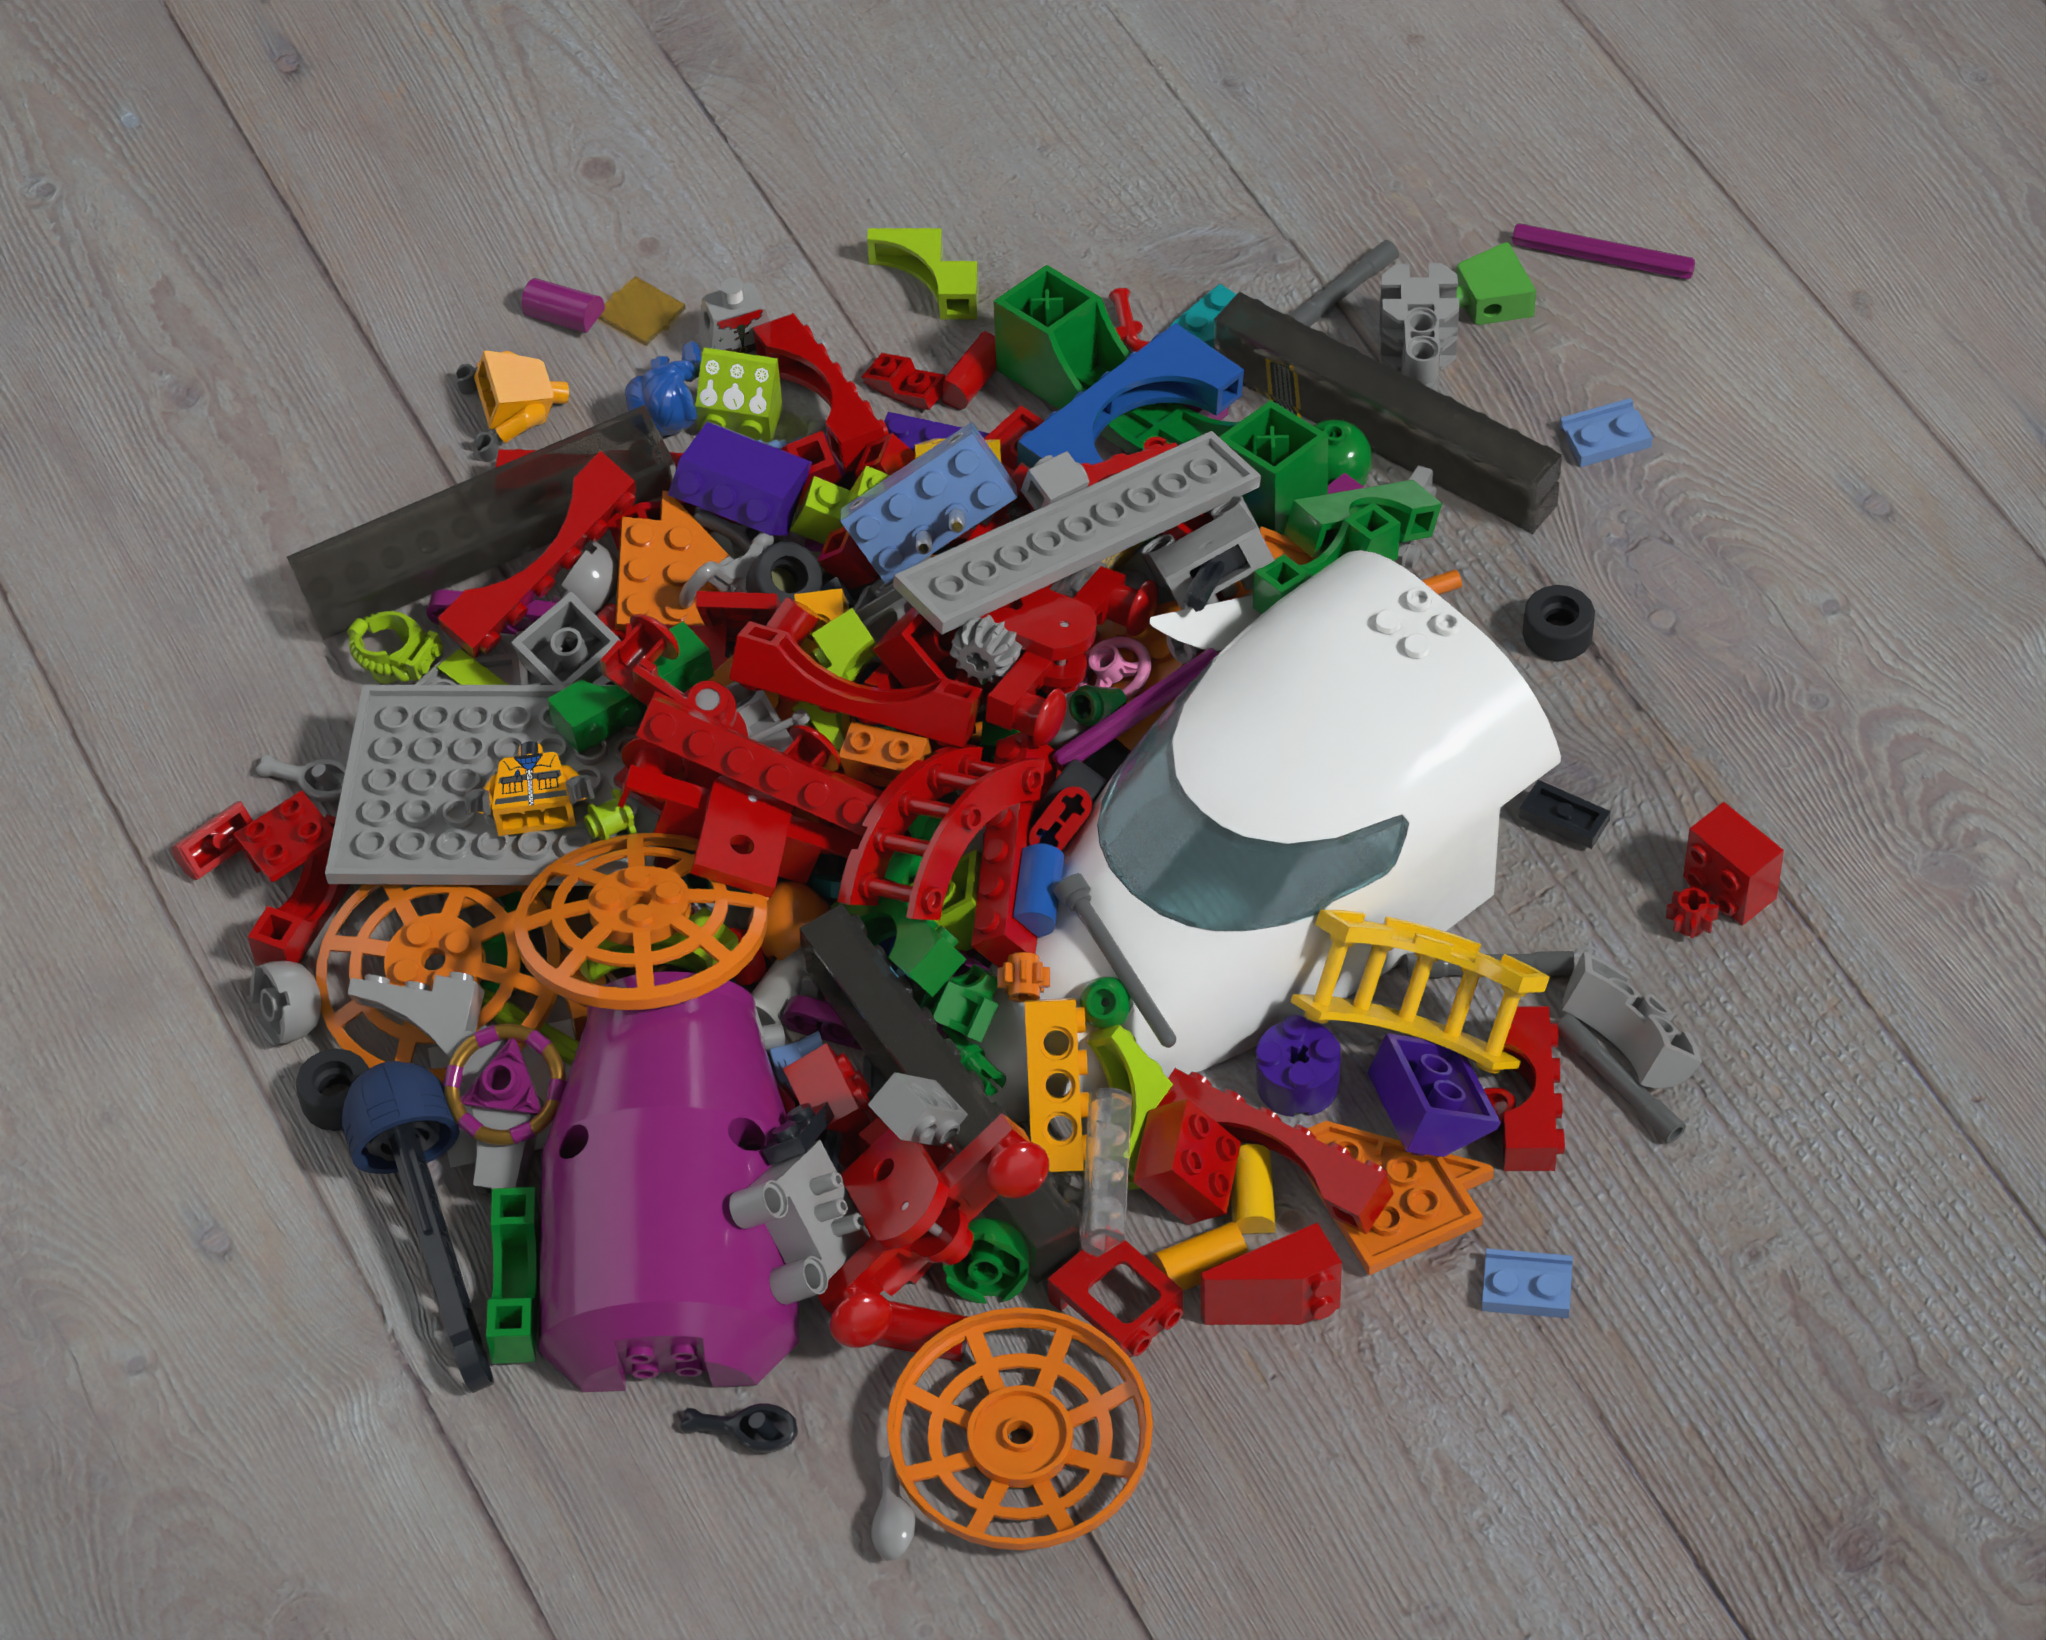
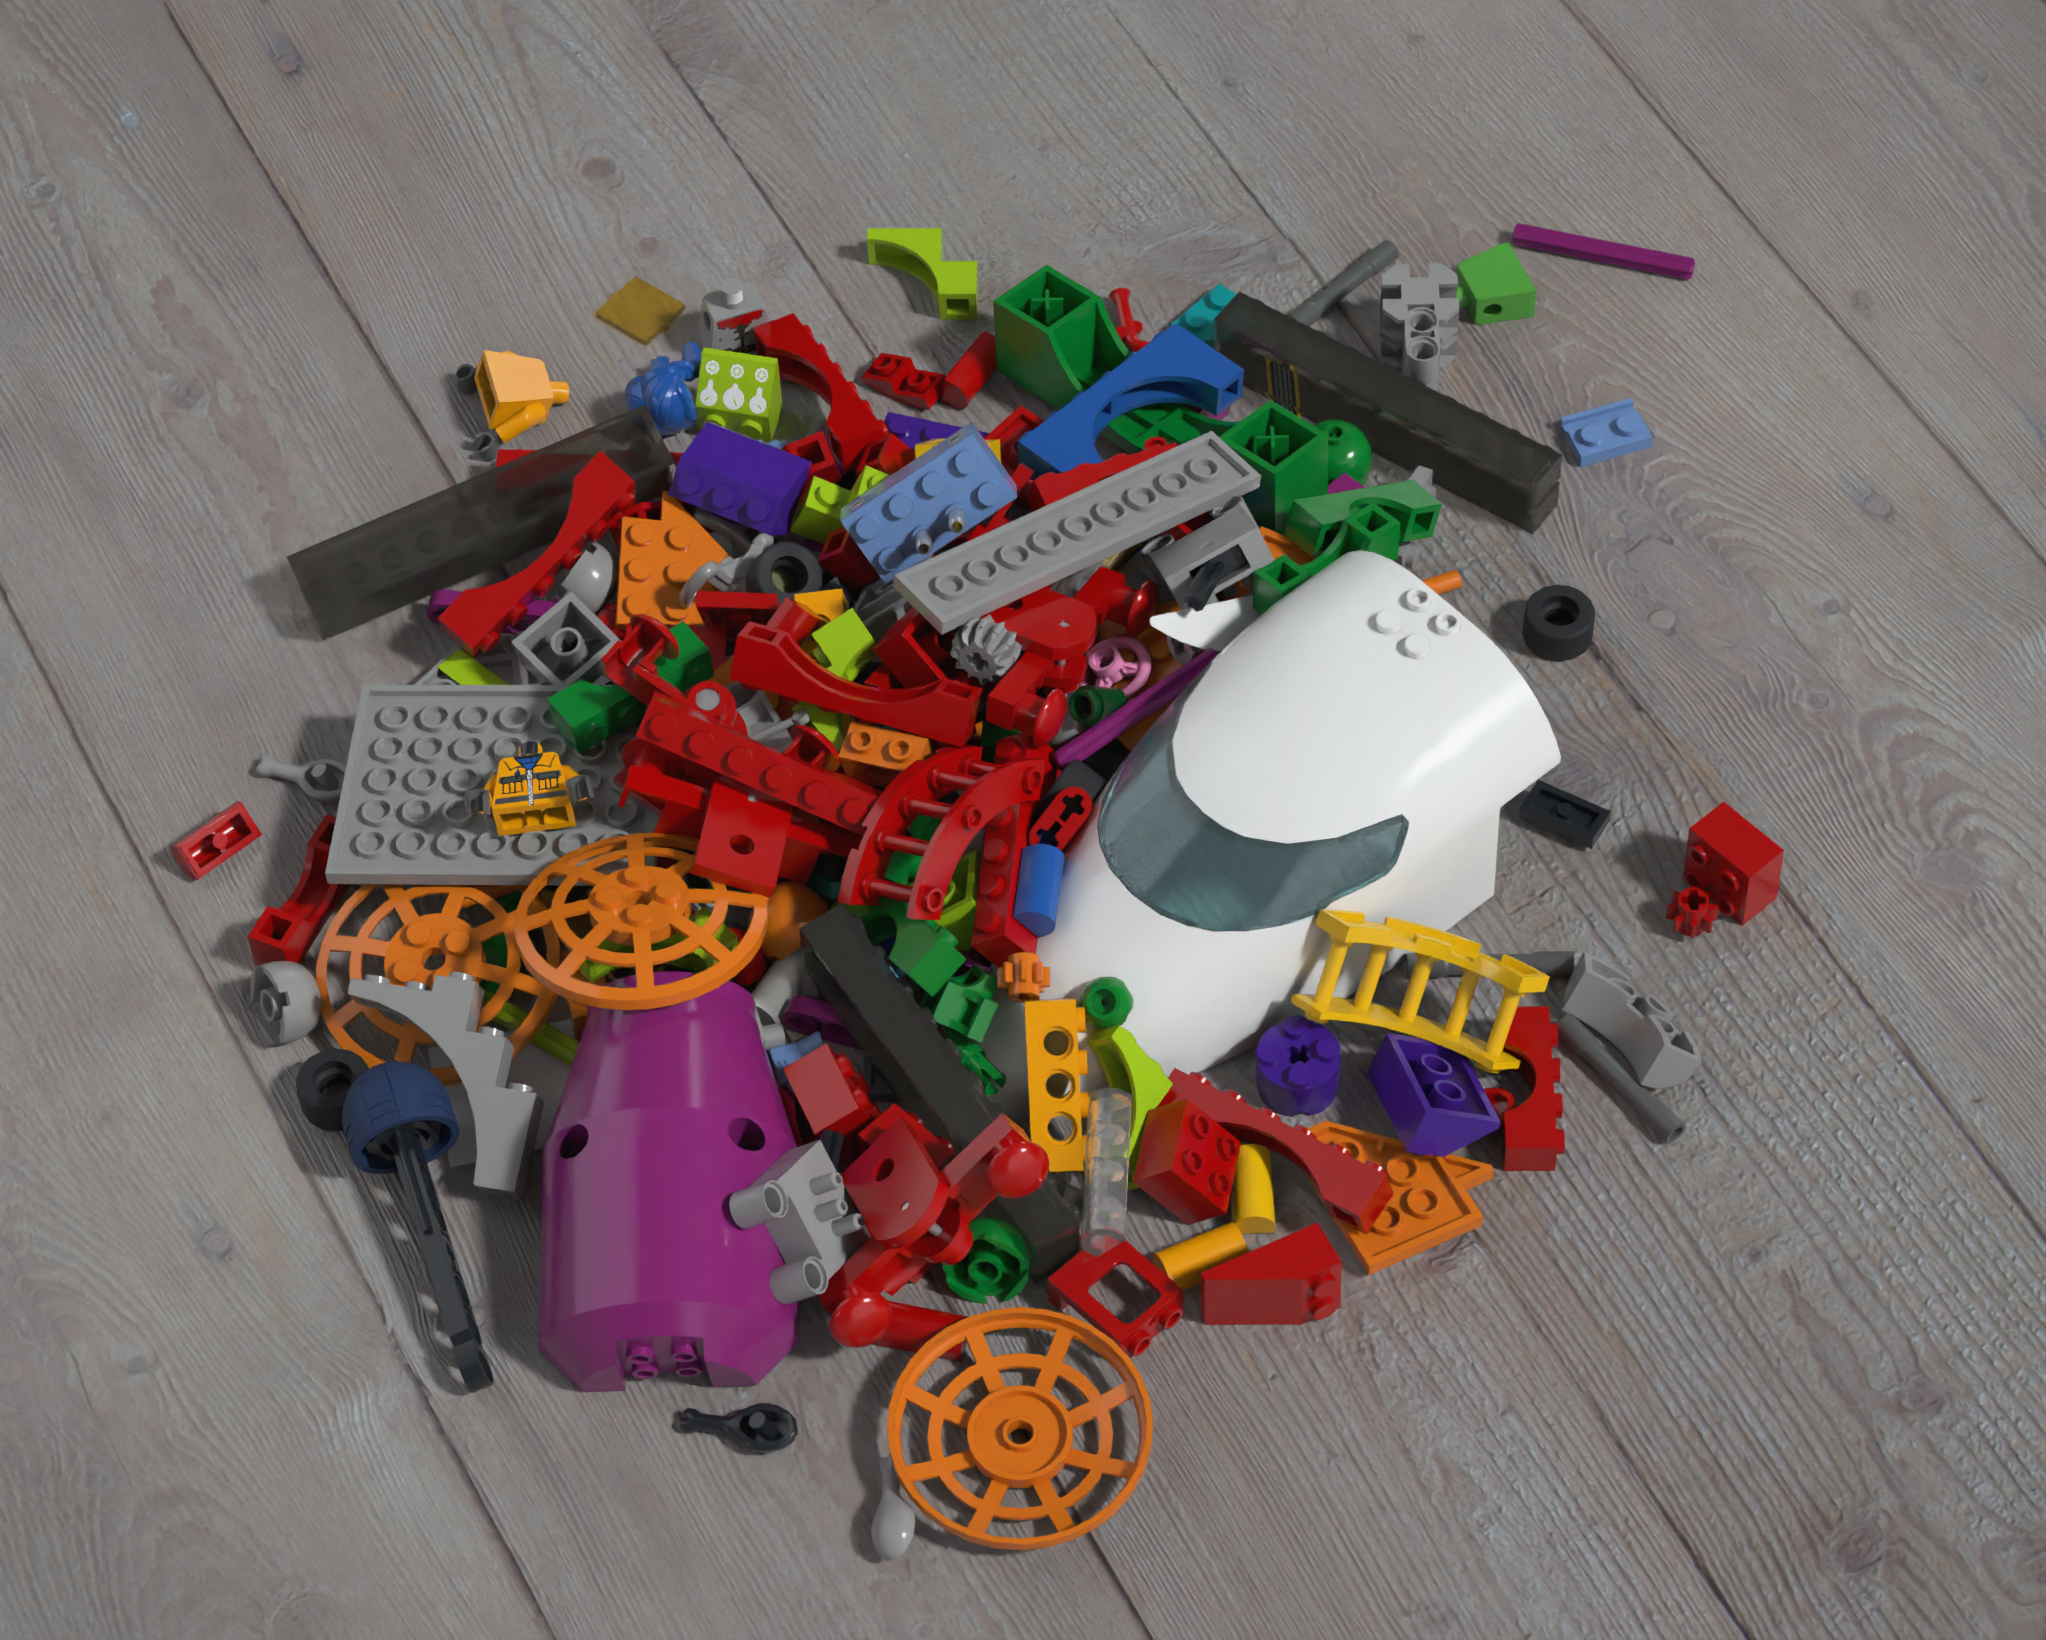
red bracket [233,790,334,882] -> none
lime piece [347,611,443,684] -> none
magenta piece [443,1024,566,1145] -> none
green arch [486,1187,541,1364] -> none
magenta brick [521,278,605,333] -> none
lime brick [584,788,637,840] -> none
black plate [762,1102,835,1165] -> none
light grey brick [868,1072,968,1147] -> none
light grey brick [1021,451,1089,511] -> none
dark grey piece [1053,873,1176,1048] -> none
medium blue plate [1482,1248,1573,1318] -> none

